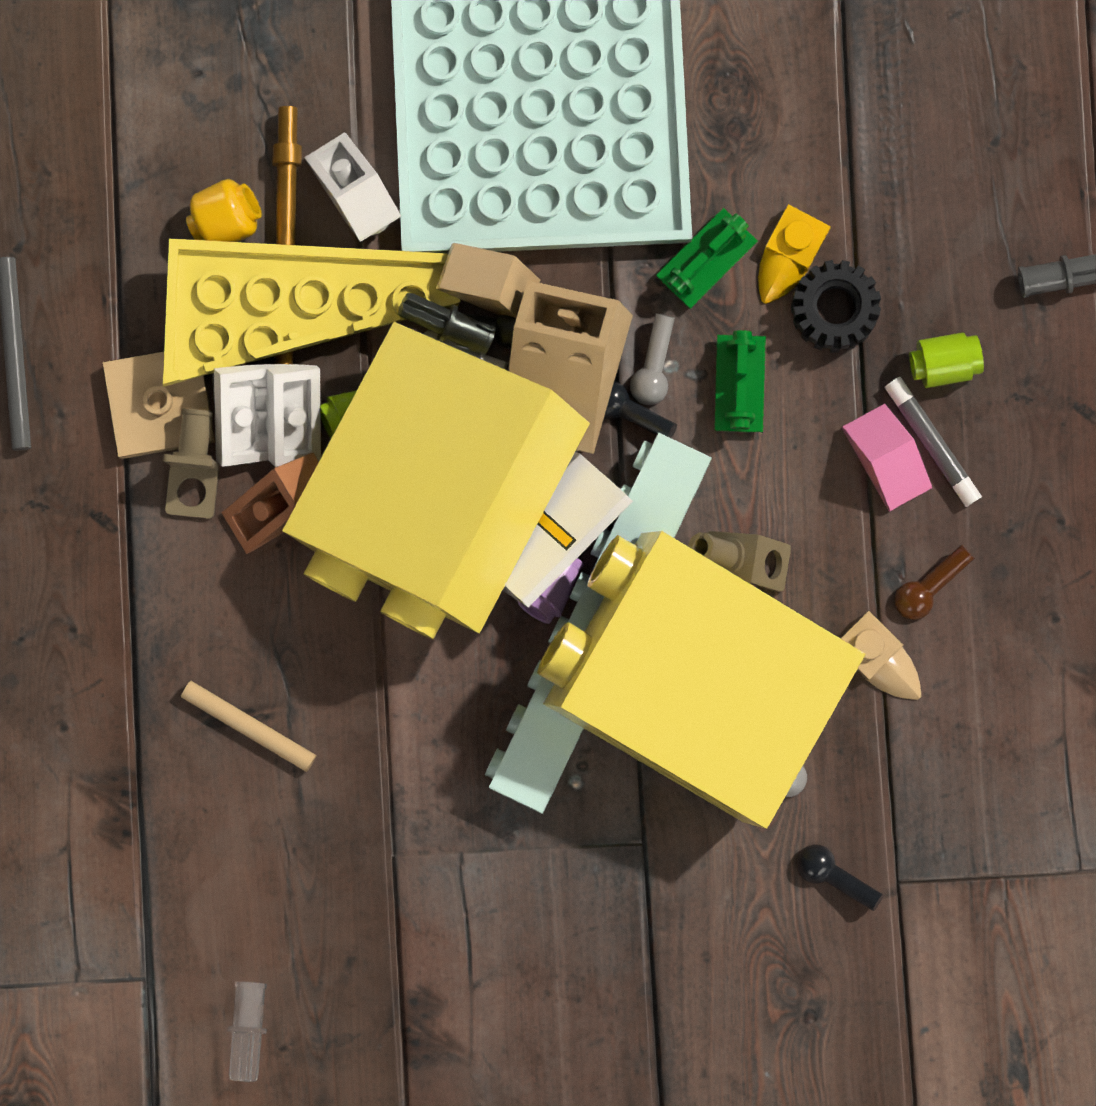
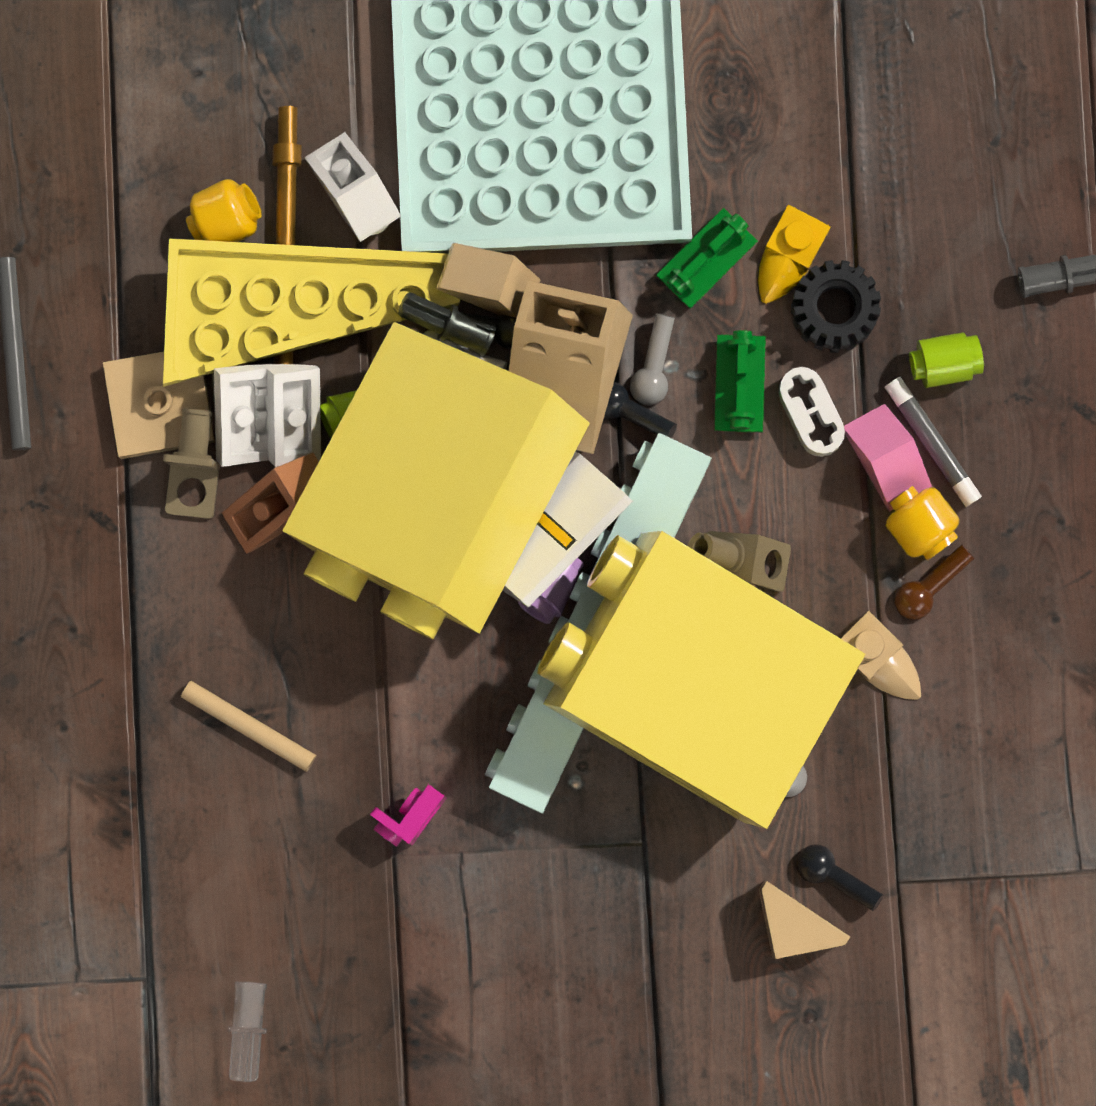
none -> dark pink bracket [370,784,447,847]
none -> tan slope [759,881,850,959]
none -> white beam [778,367,845,457]
none -> yellow head [886,485,959,560]

